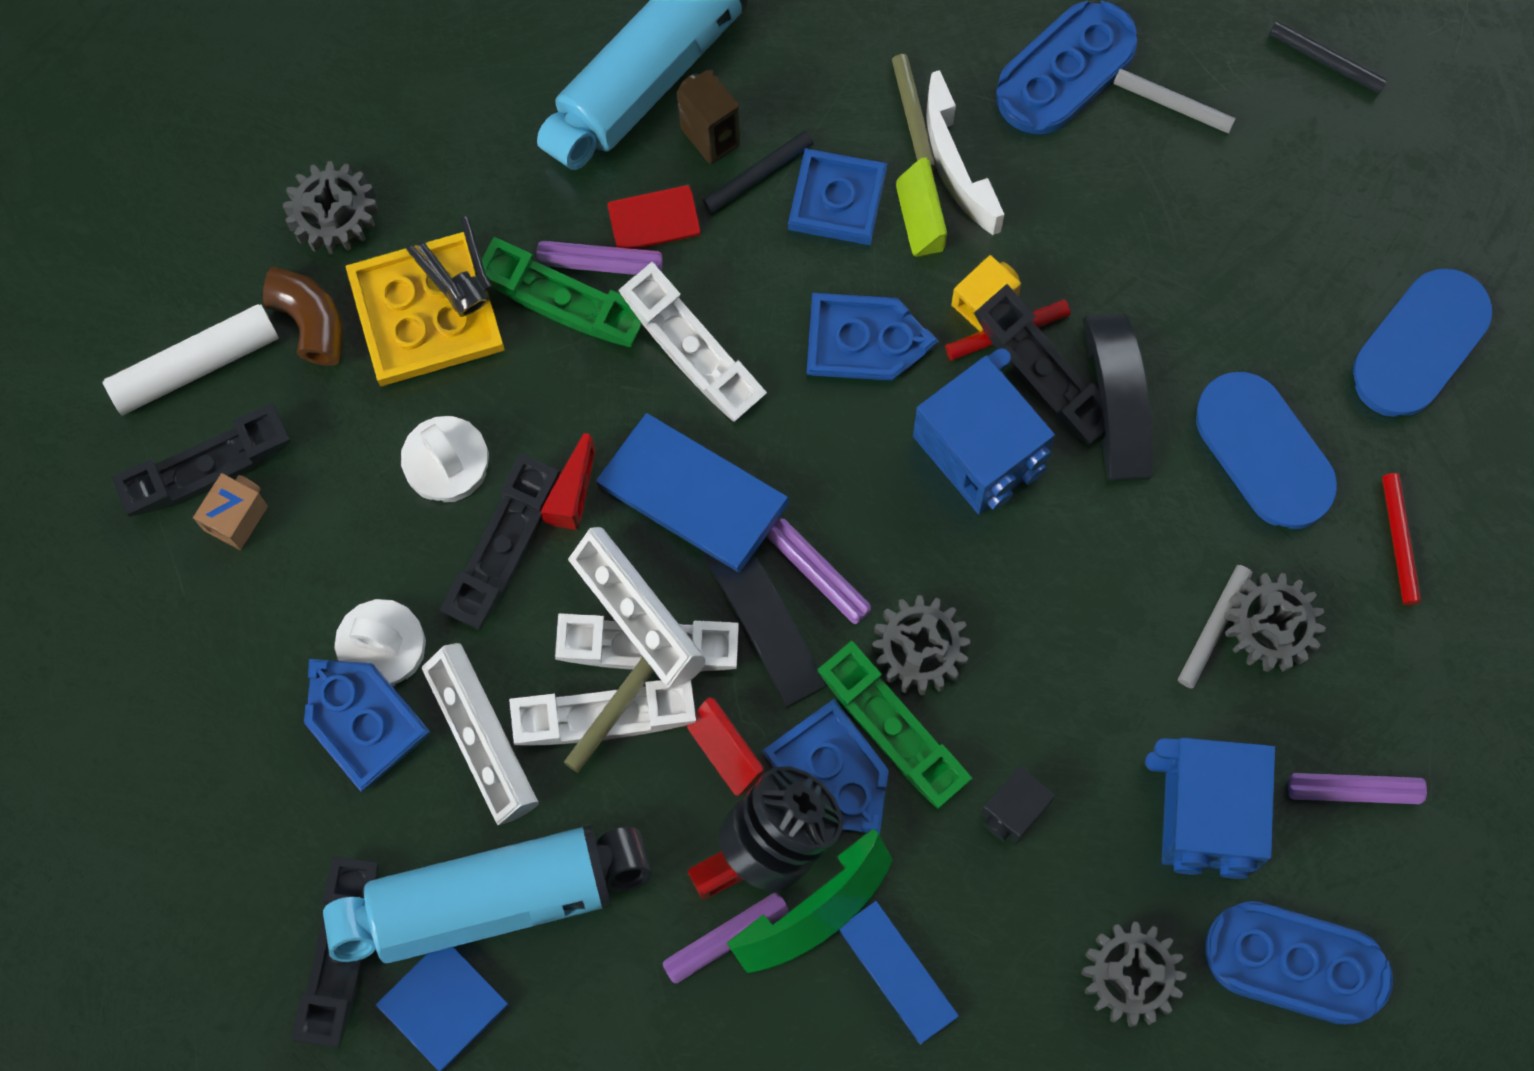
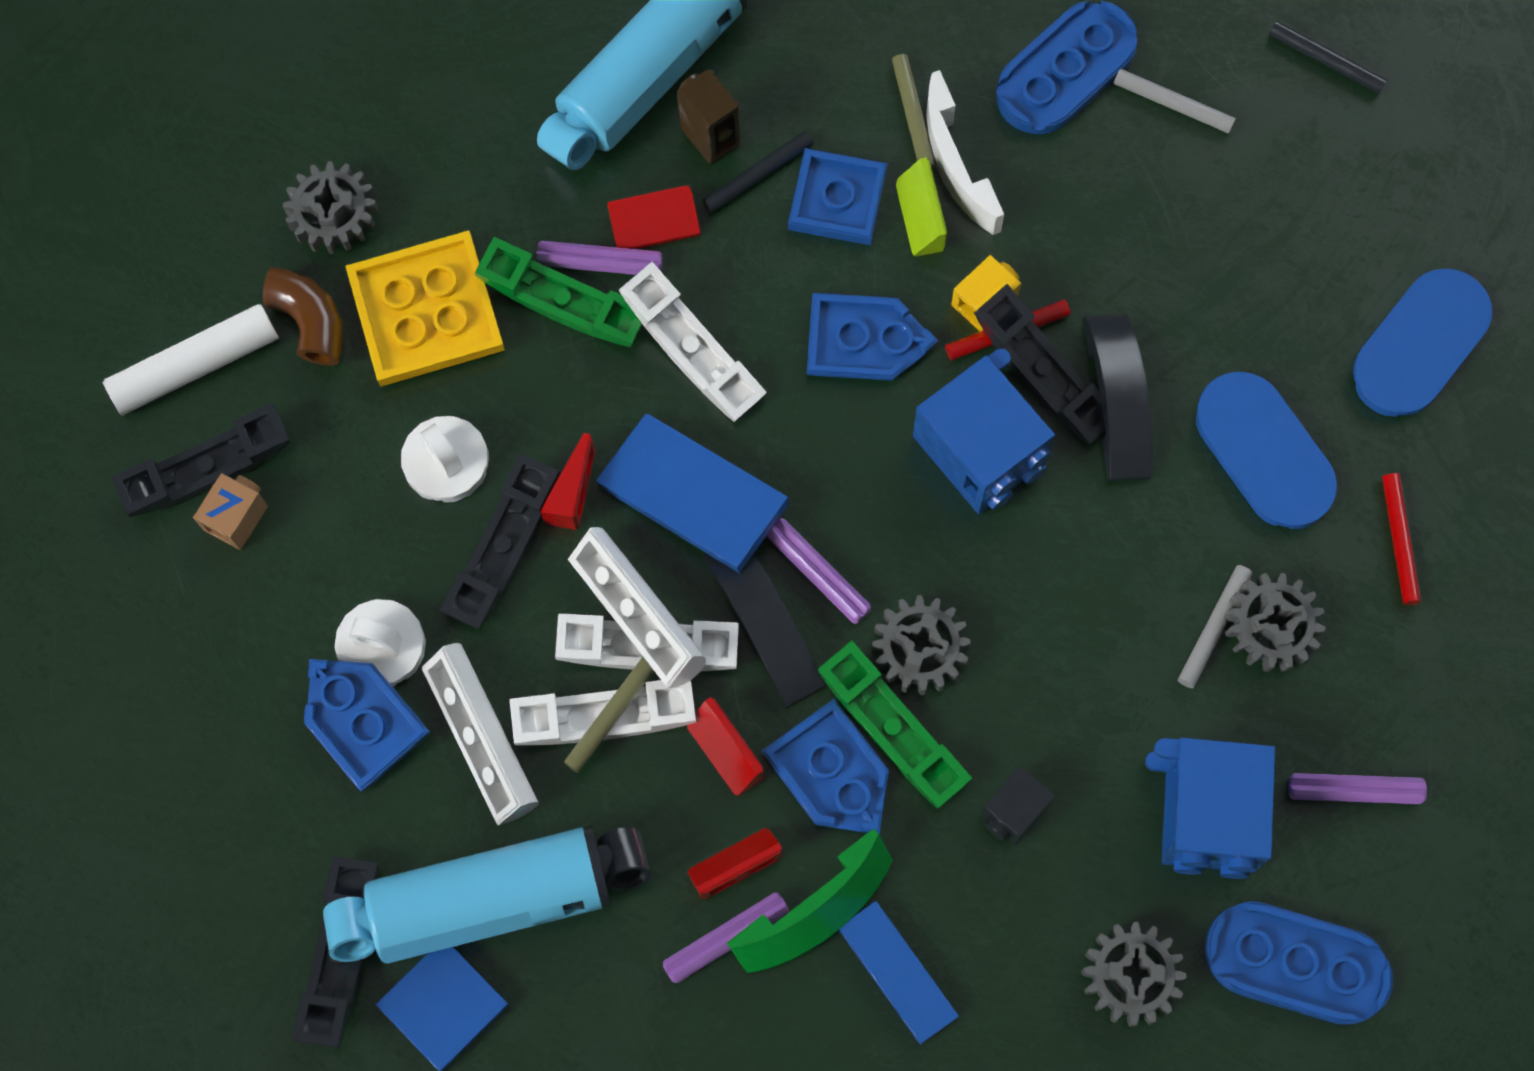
black plant [406,216,493,317] -> none
black wheel [719,766,843,892] -> none

